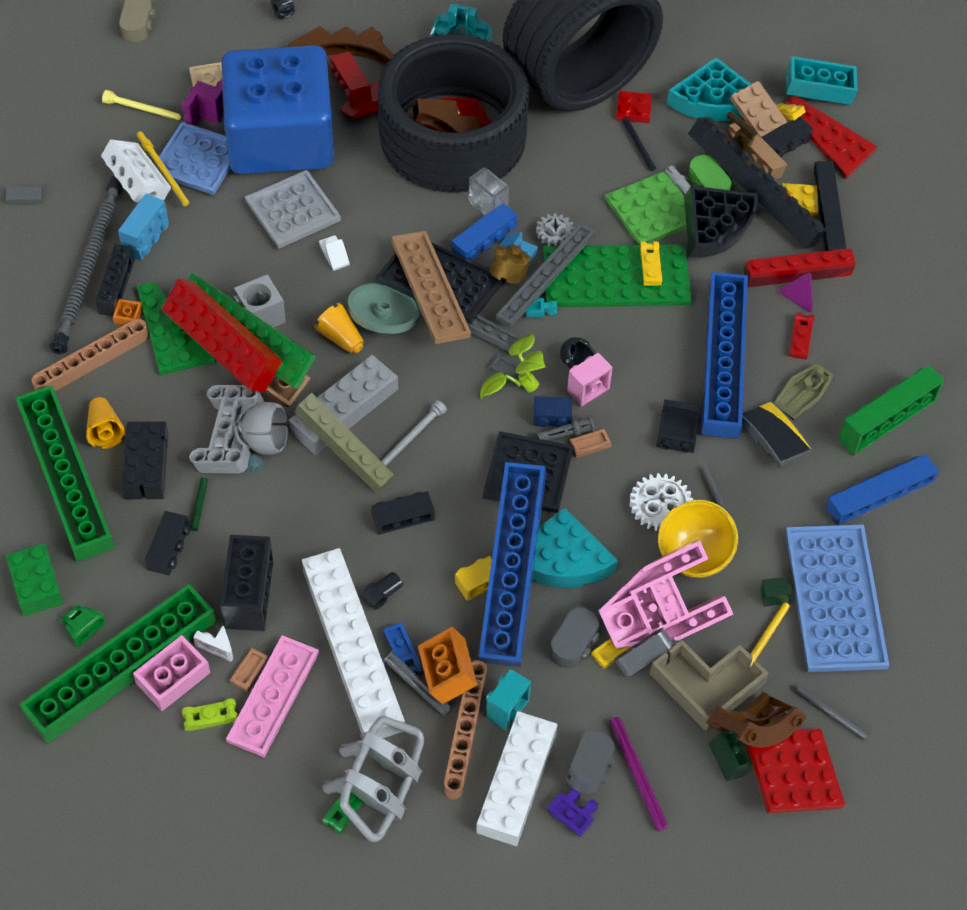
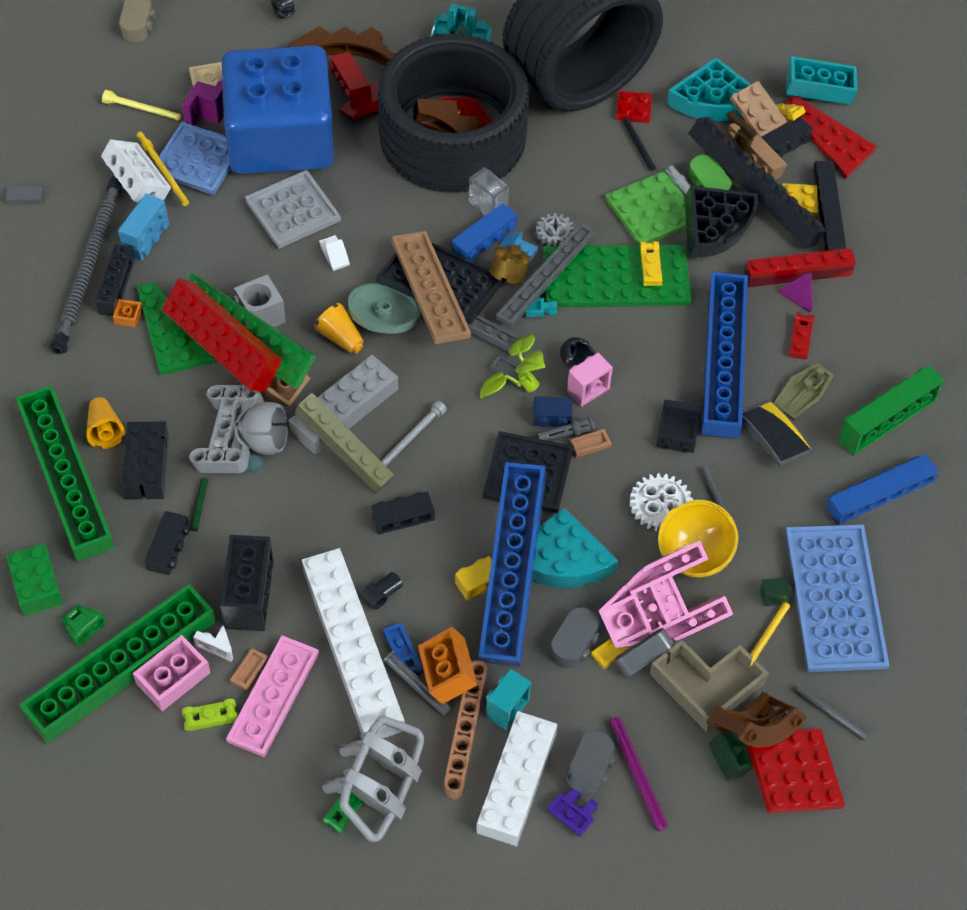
nougat beam [32,319,148,391] -> none

